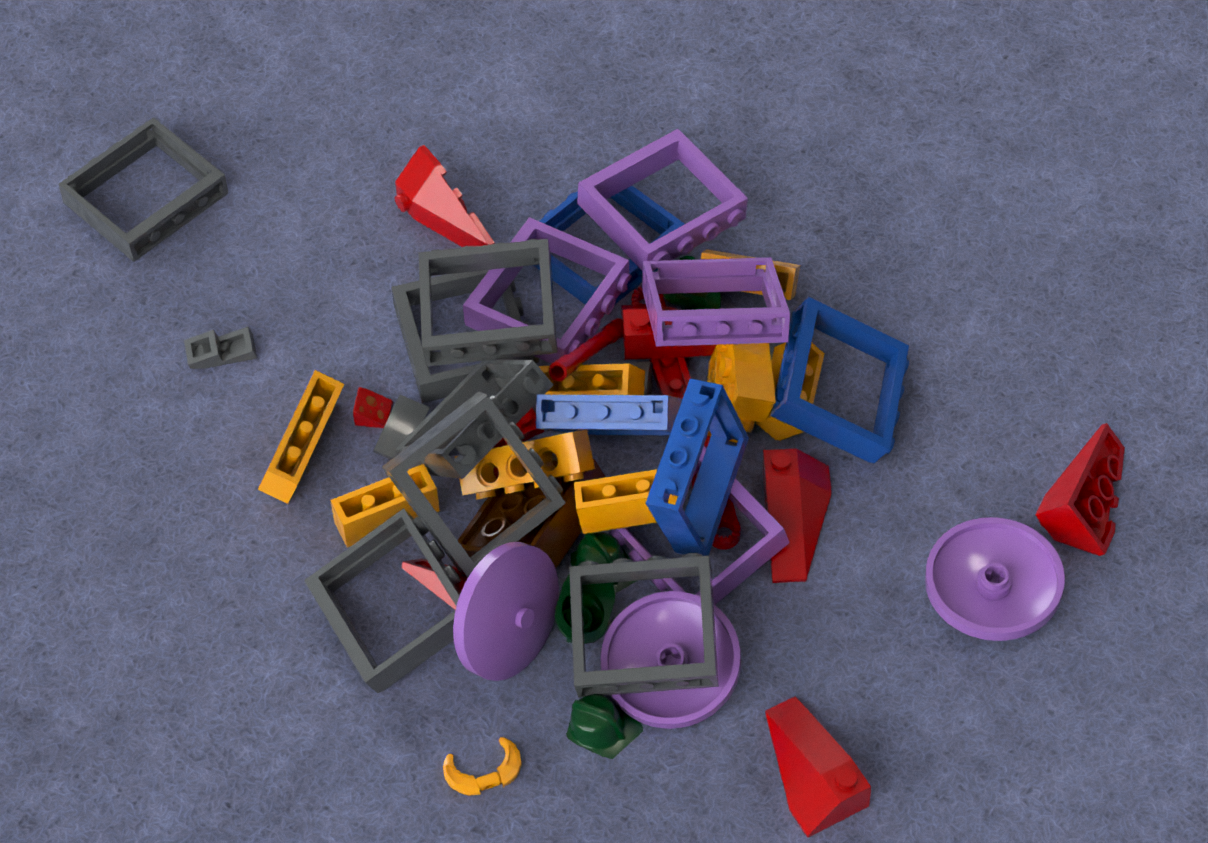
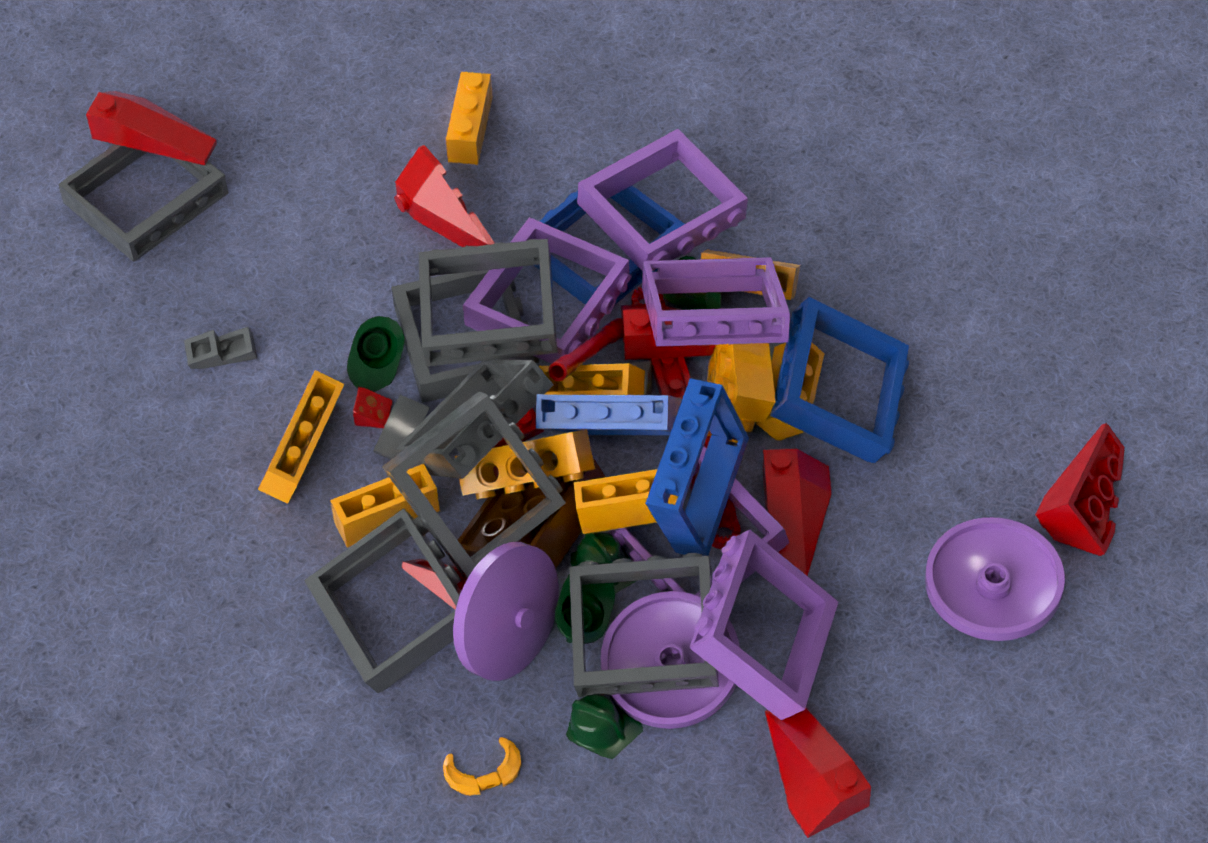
none -> red wedge [86,91,217,166]
none -> dark green piece [347,316,405,392]
none -> light orange brick [446,72,493,165]
none -> medium lavender window [690,530,838,720]

